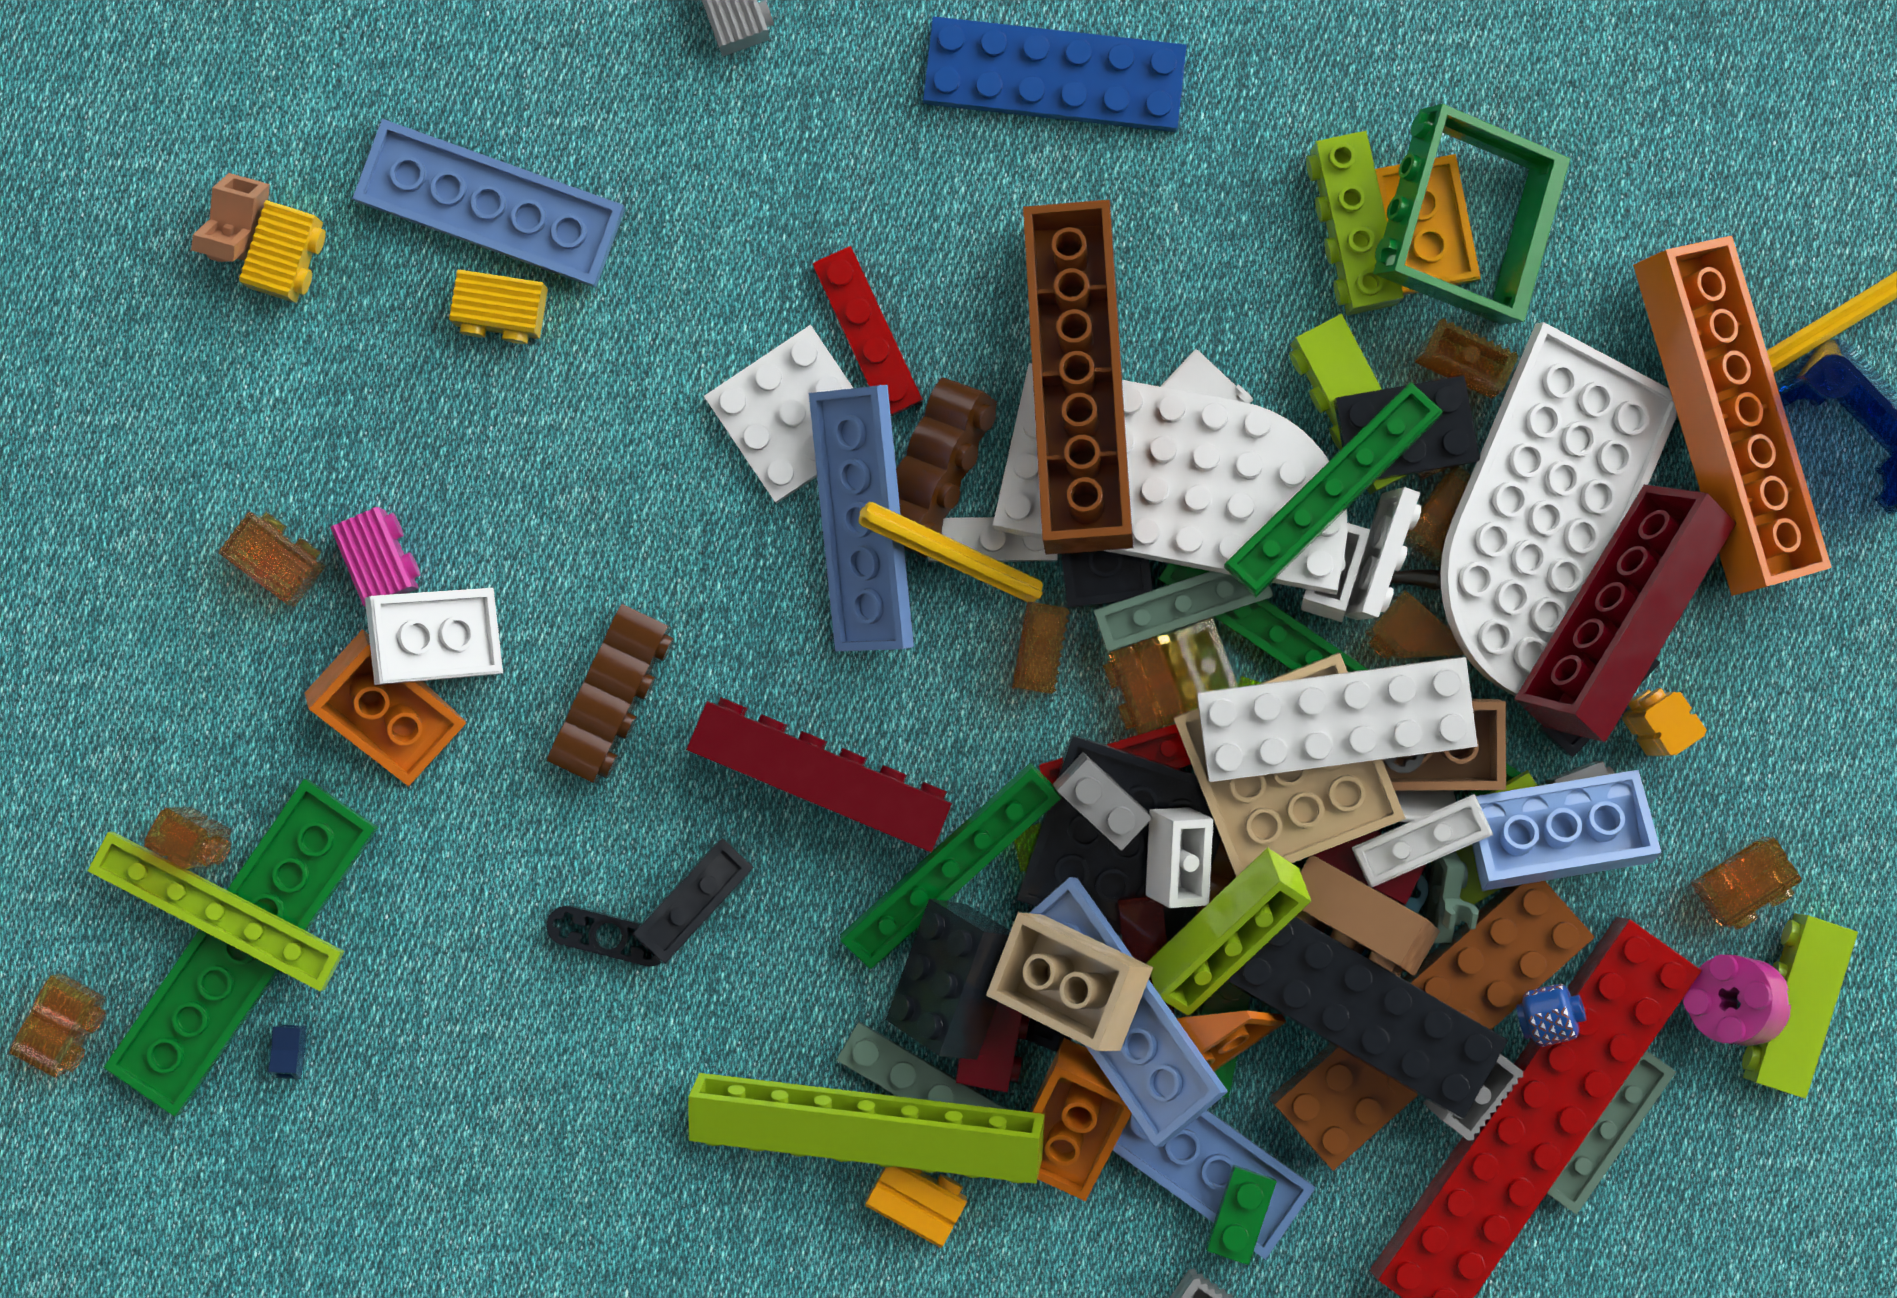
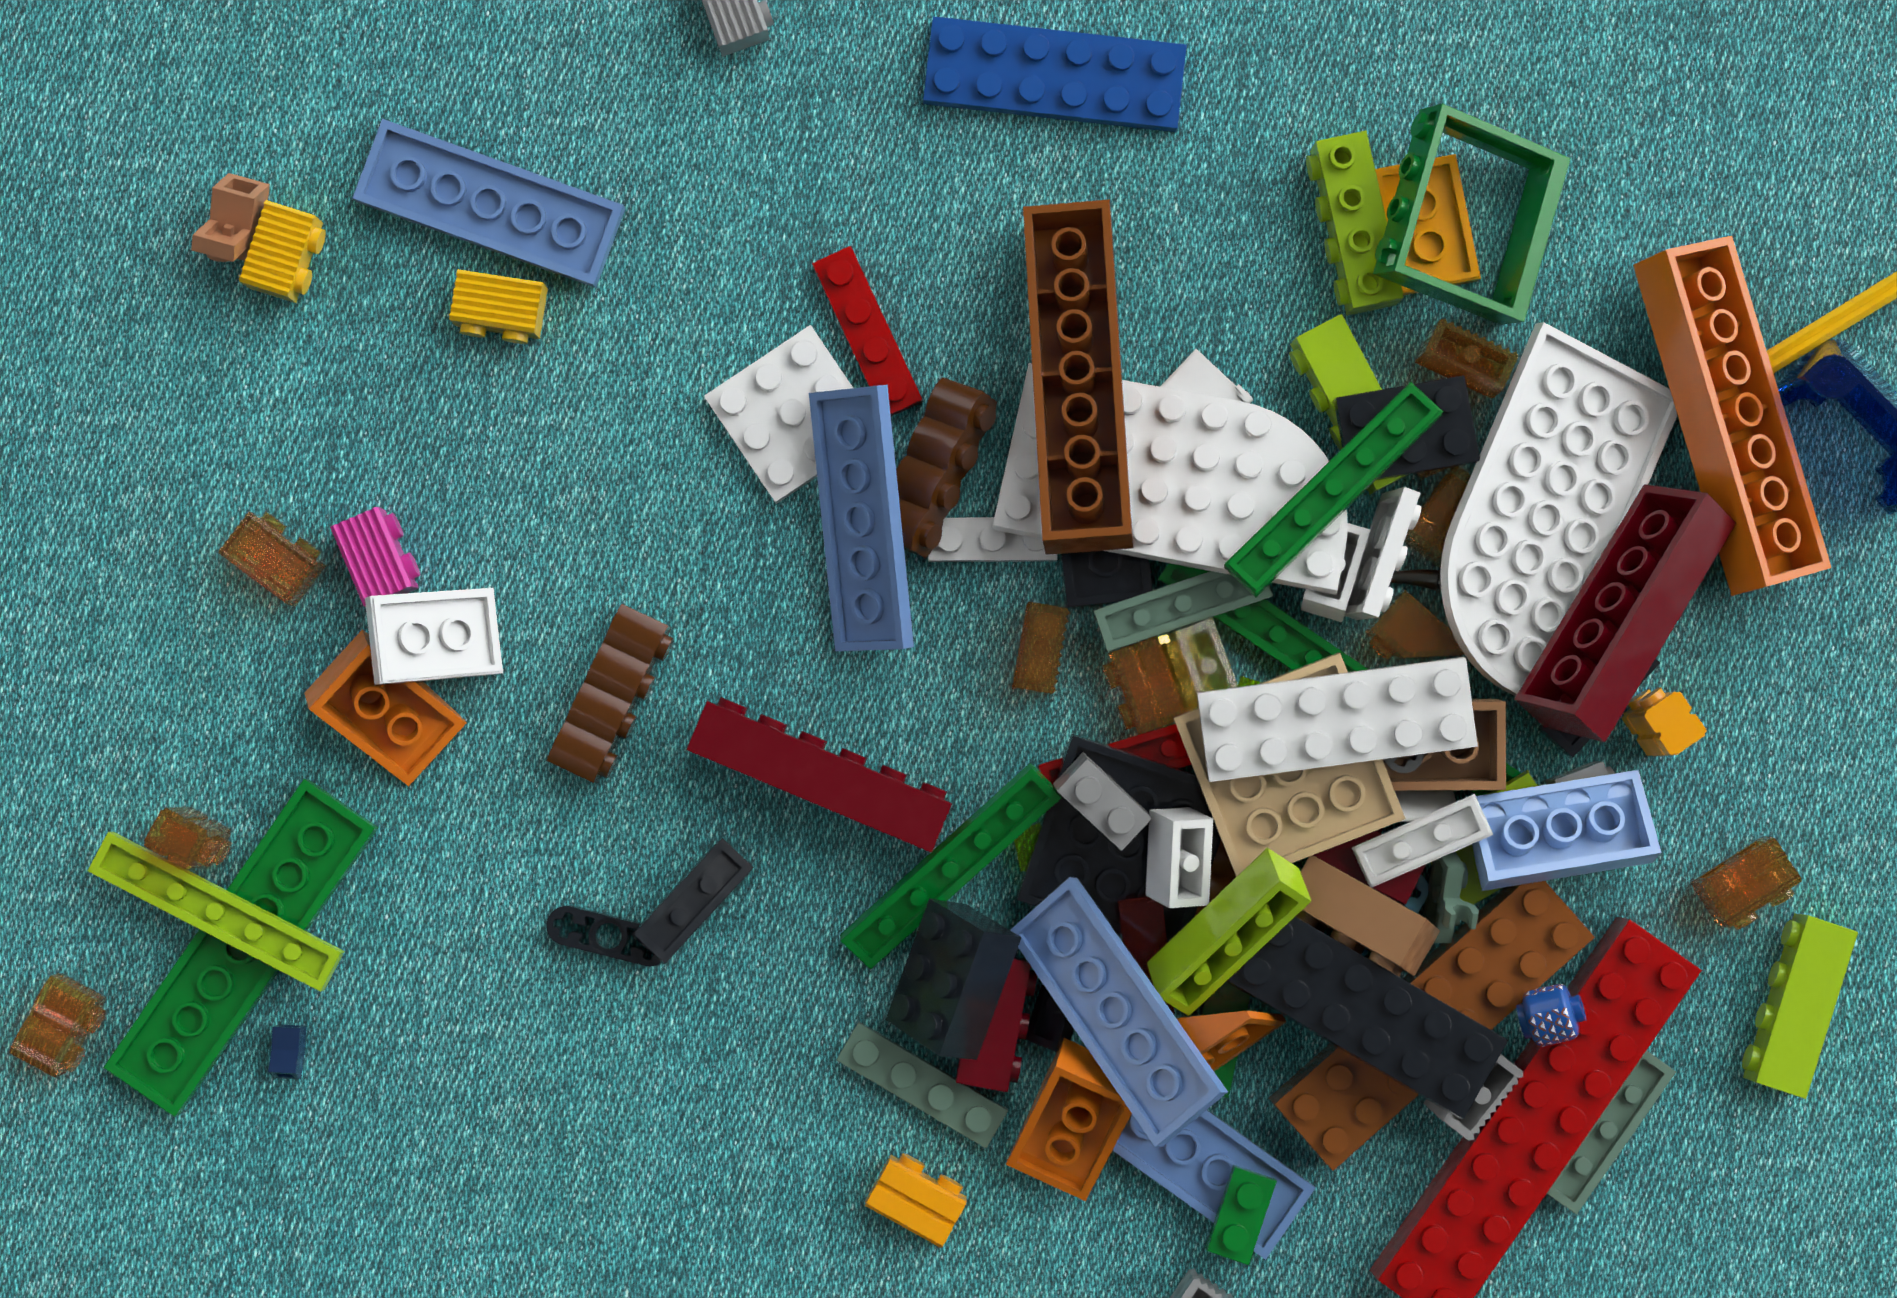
lime brick [688,1073,1045,1184] -> none
yellow axle [858,502,1043,603] -> none
tan brick [986,912,1153,1051] -> none
dark pink brick [1684,954,1791,1046] -> none

